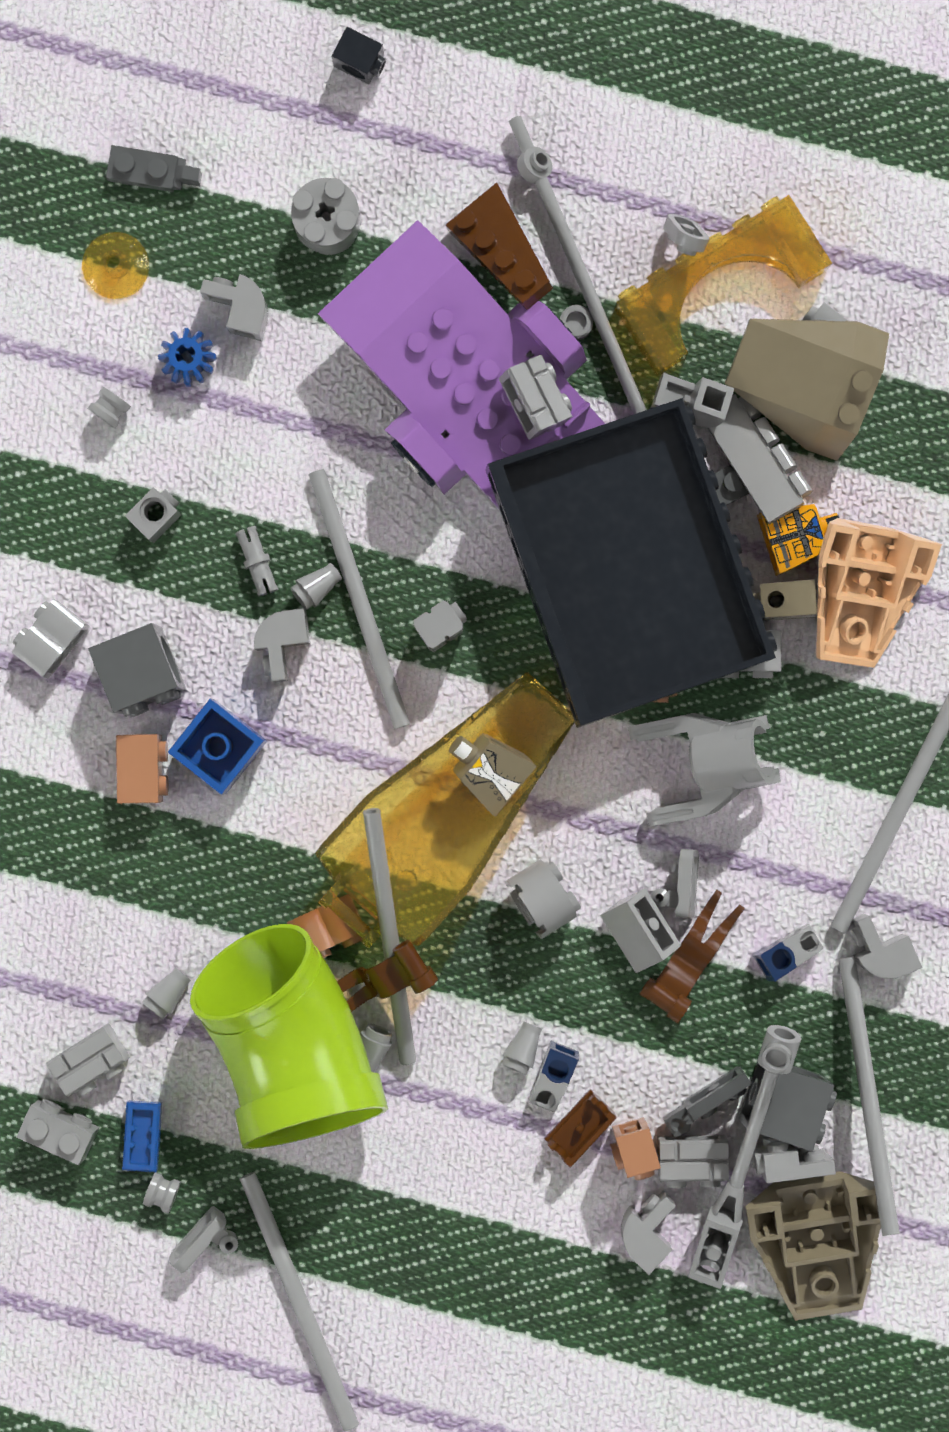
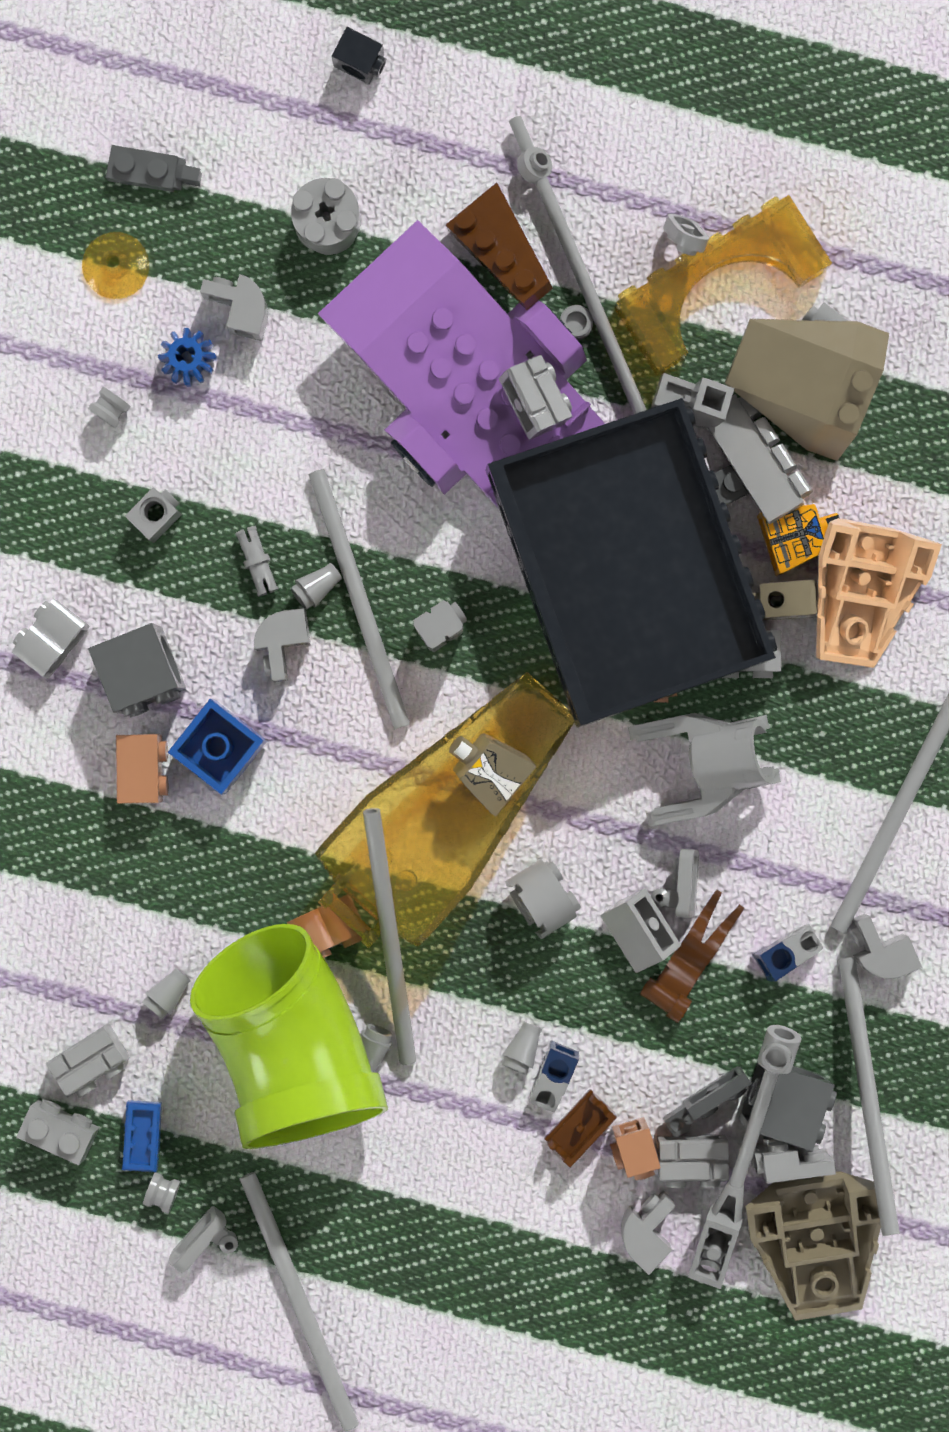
reddish brown flag [337,940,438,1012] -> none

